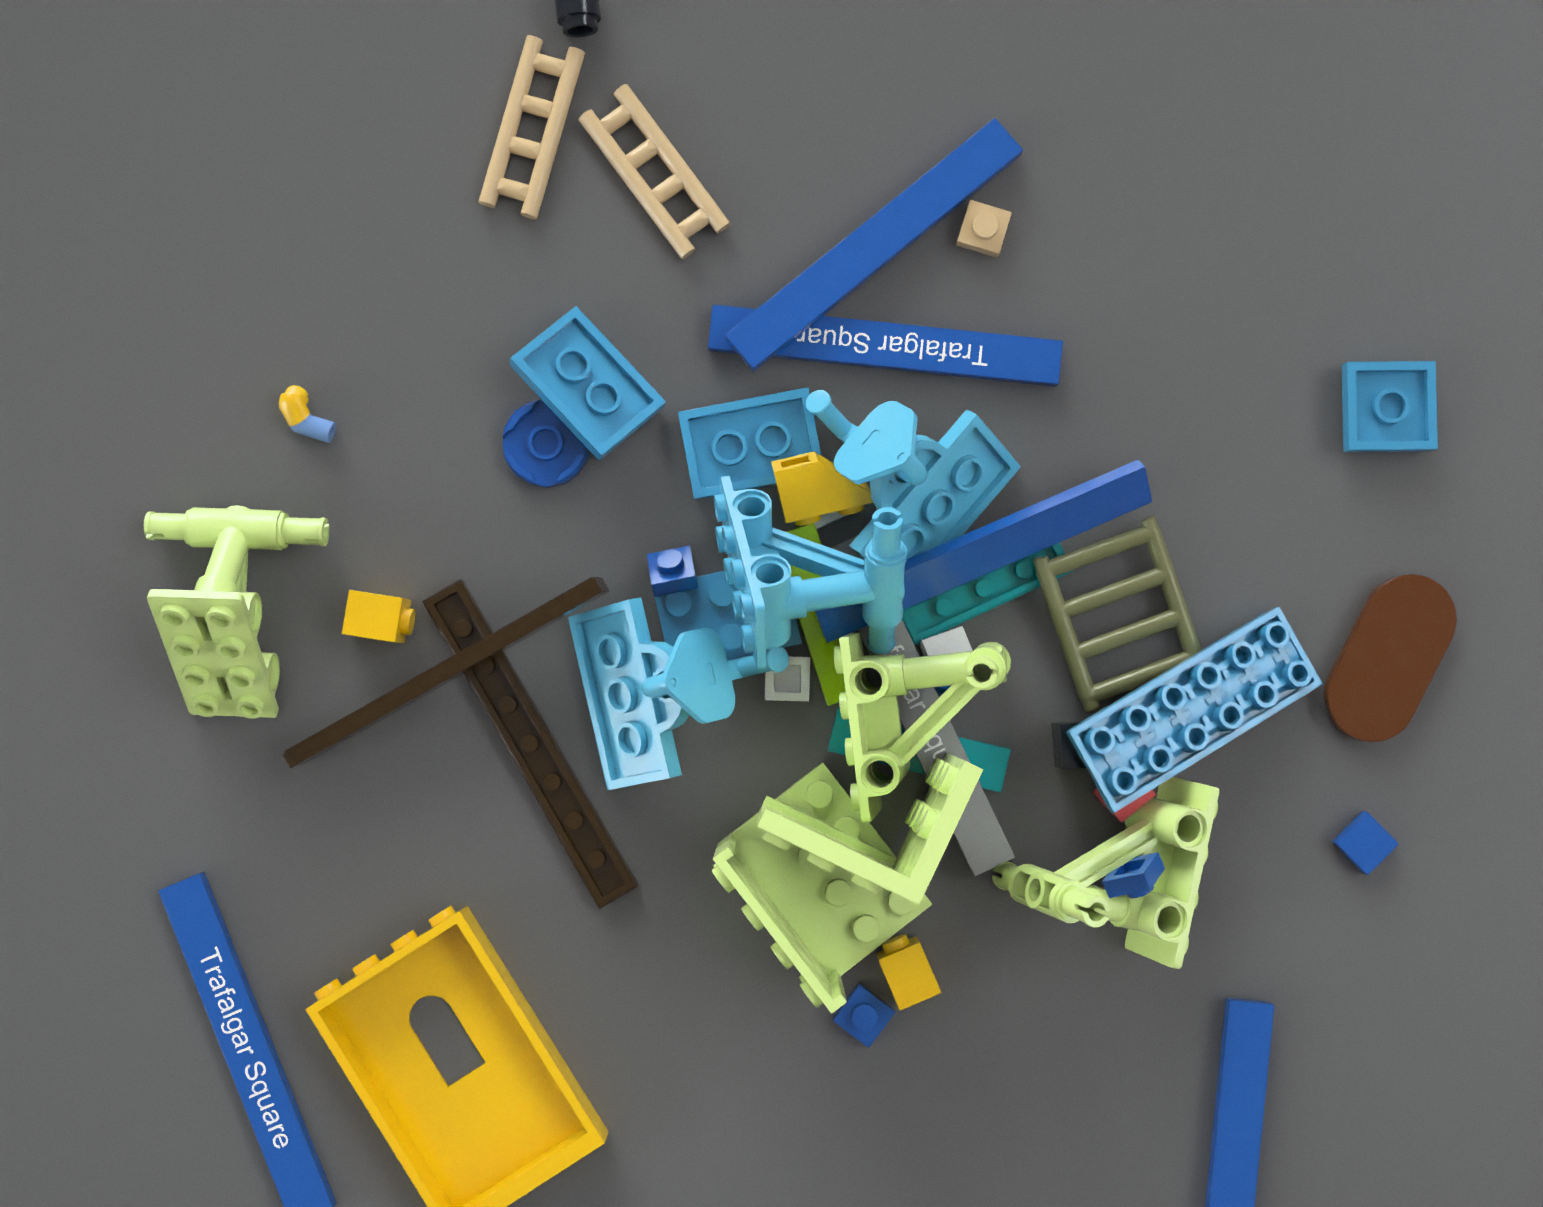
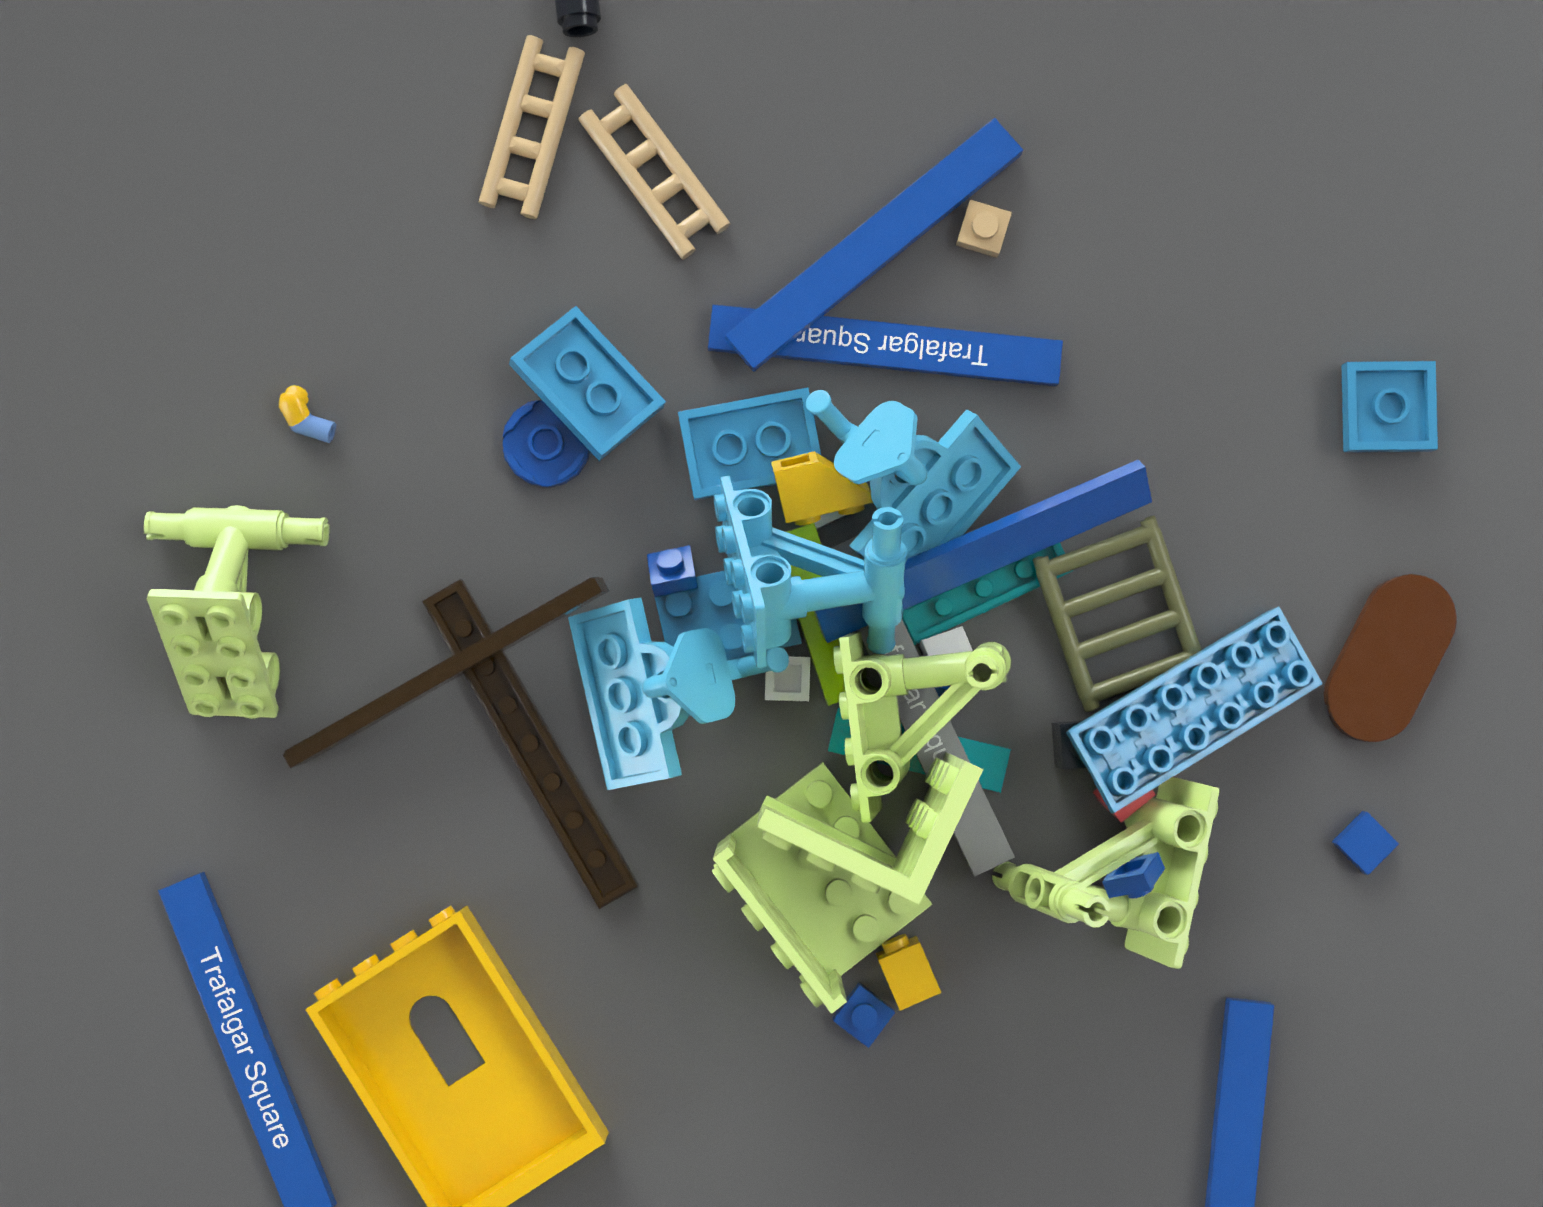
yellow brick [342,590,416,643] -> none

